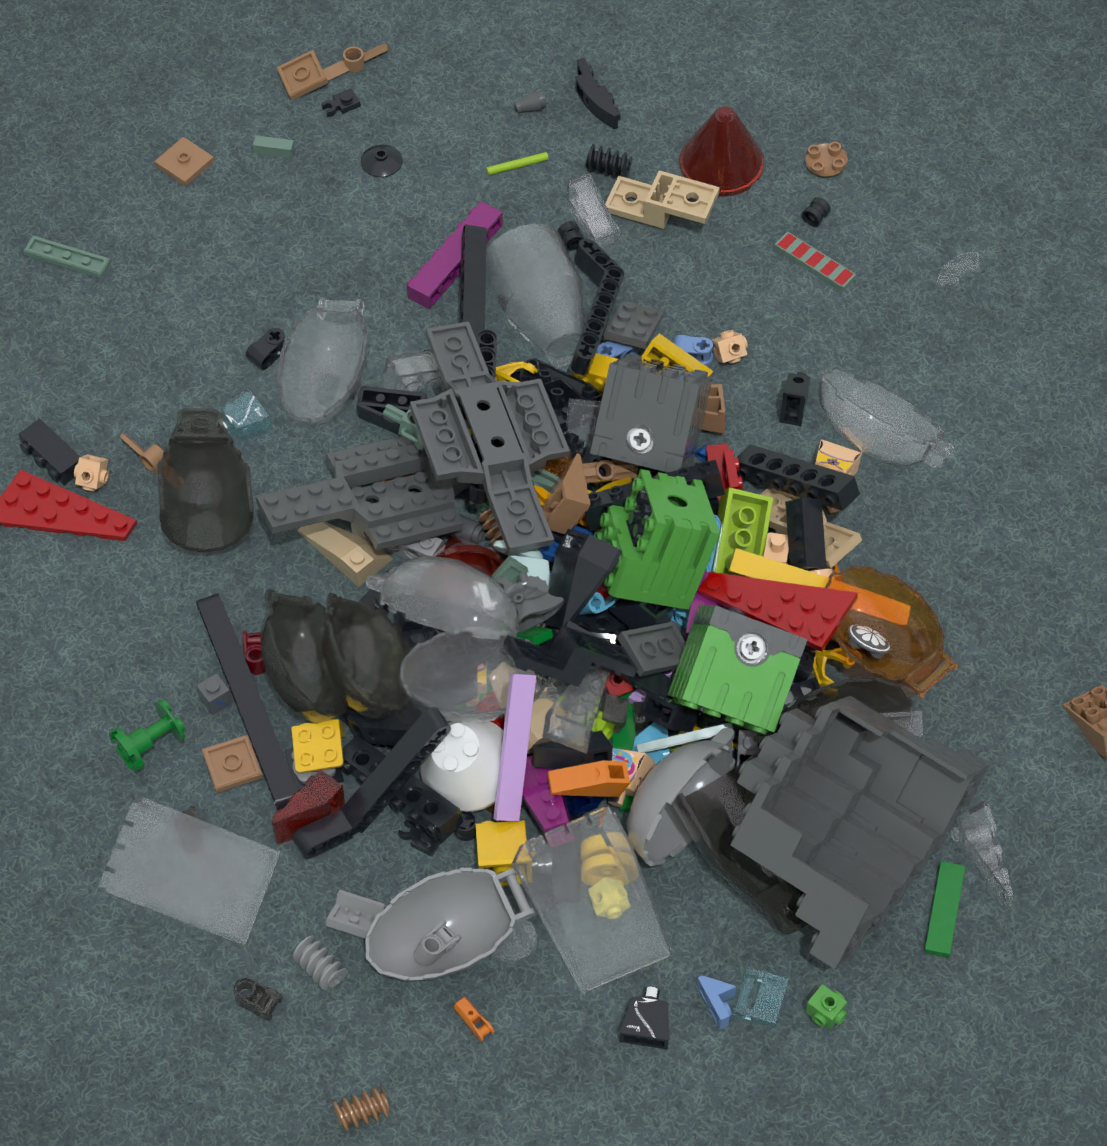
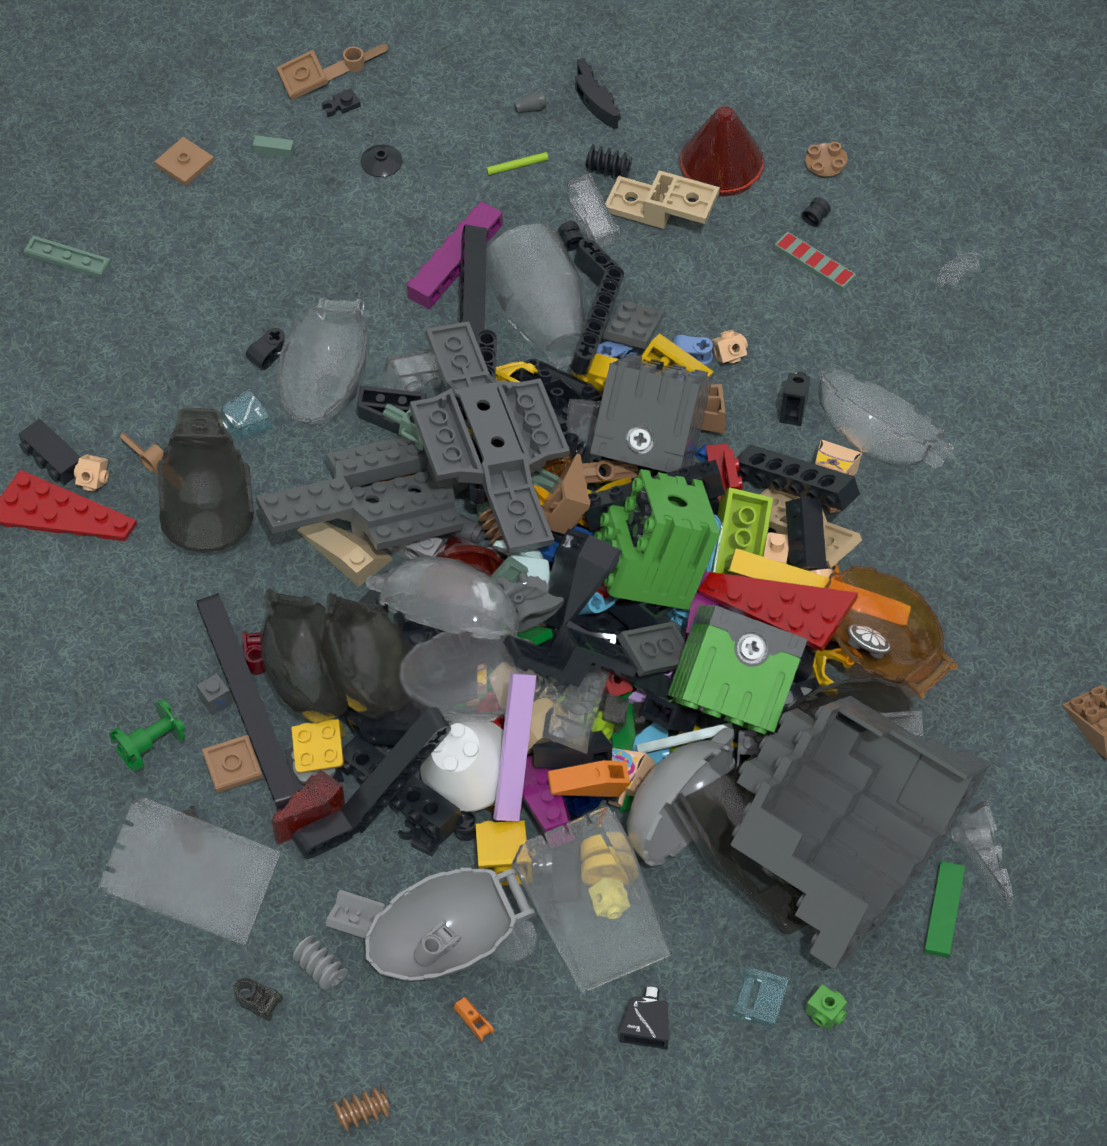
medium blue slope [697,975,736,1029] -> none

